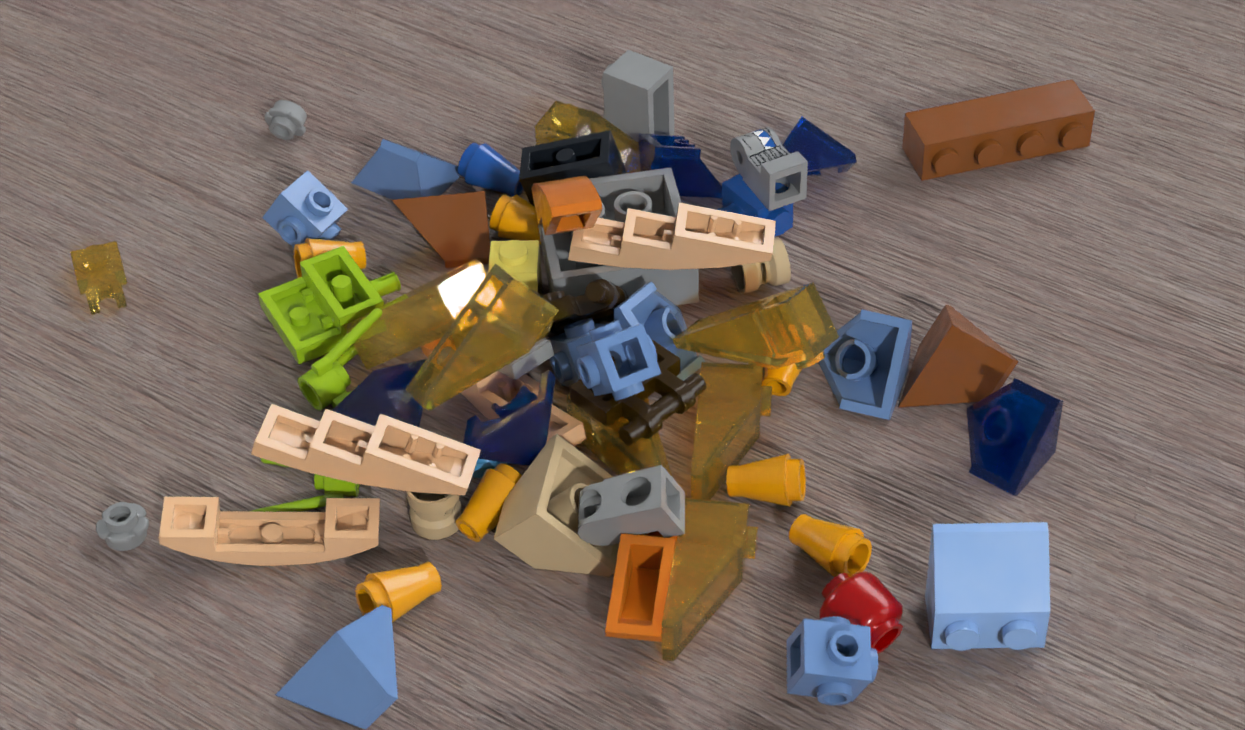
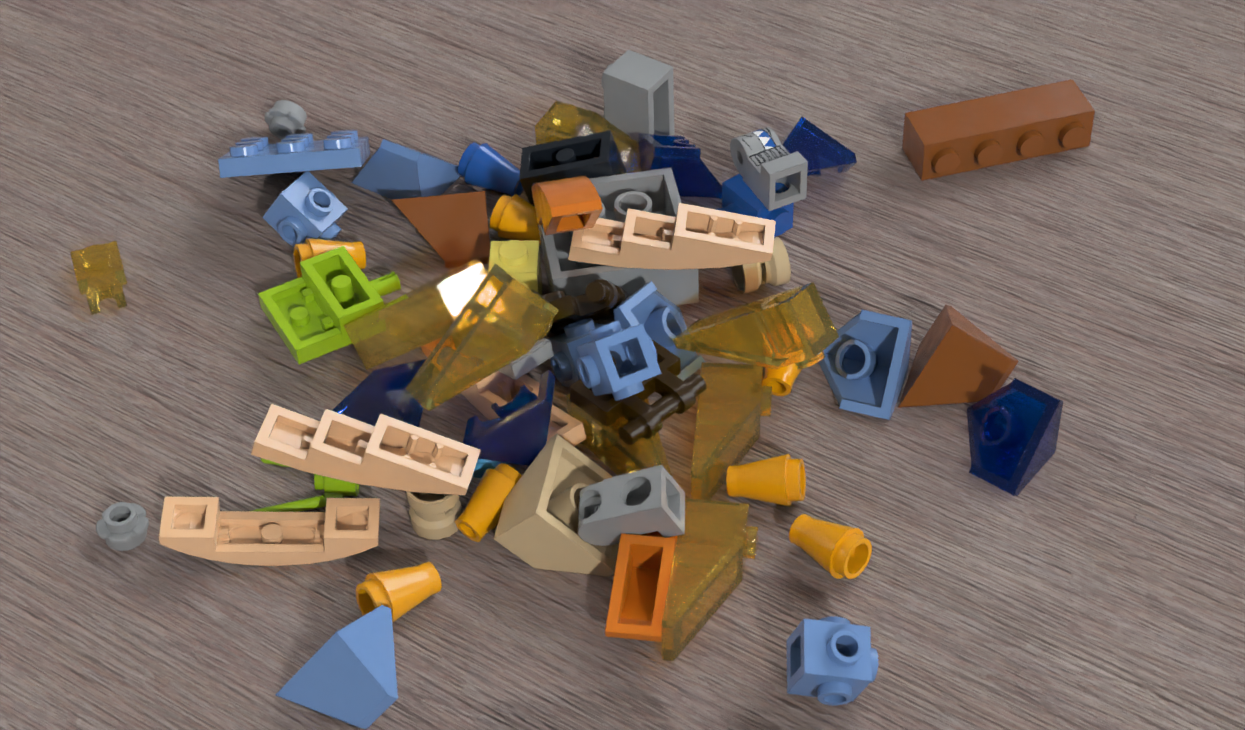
lime plant [298,308,428,412] -> none
red head [819,571,903,654] -> none
light blue slope [925,522,1050,651] -> none
none -> medium blue plate [218,130,370,178]

